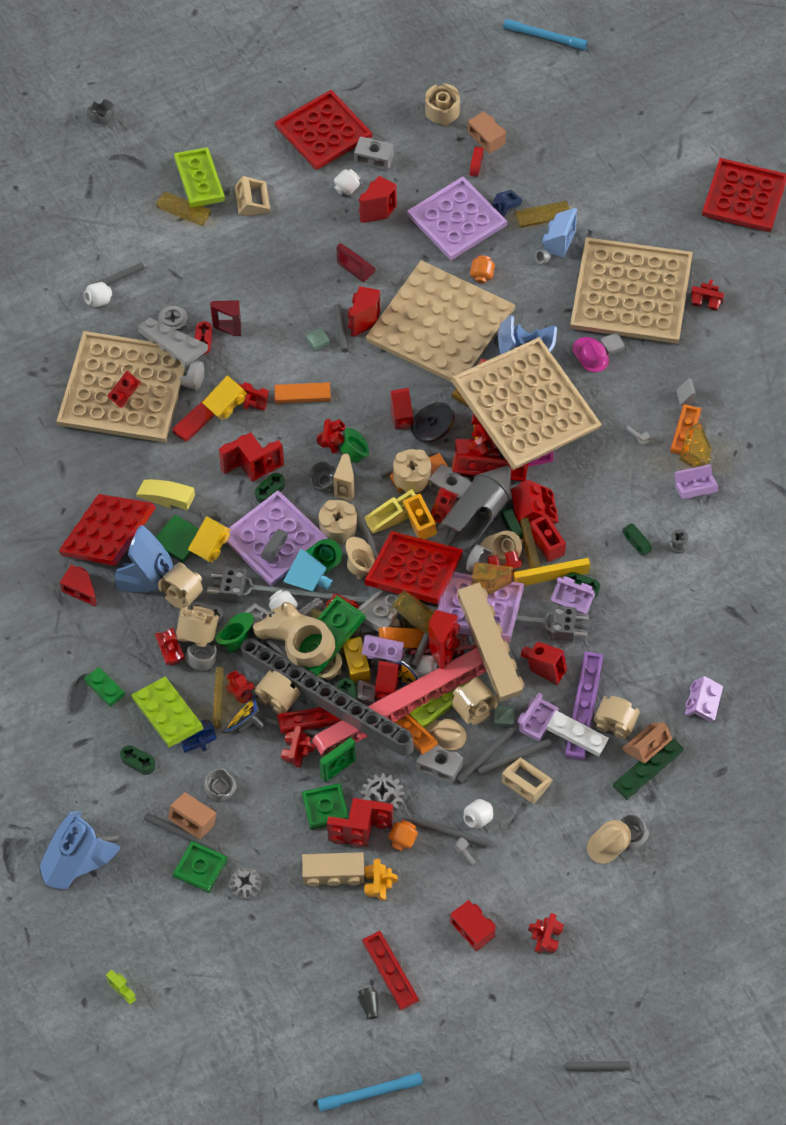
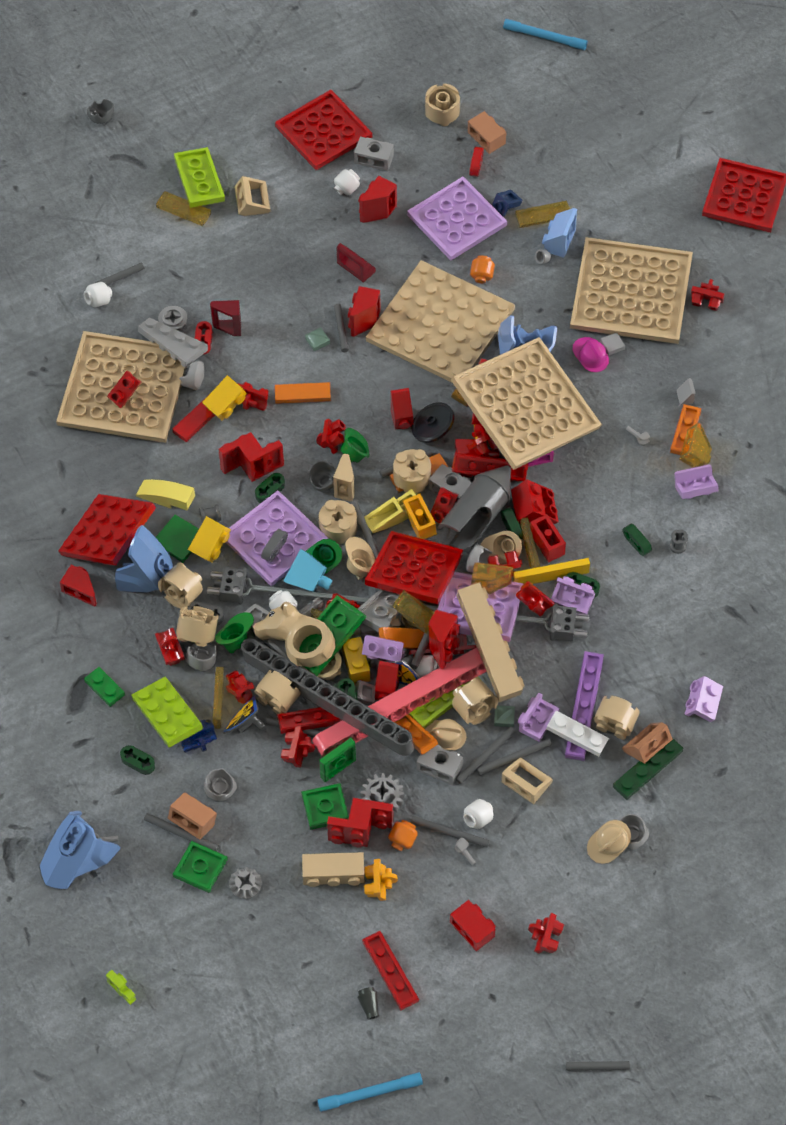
red torso [521,642,567,685] -> none
none -> red hips [516,581,554,617]

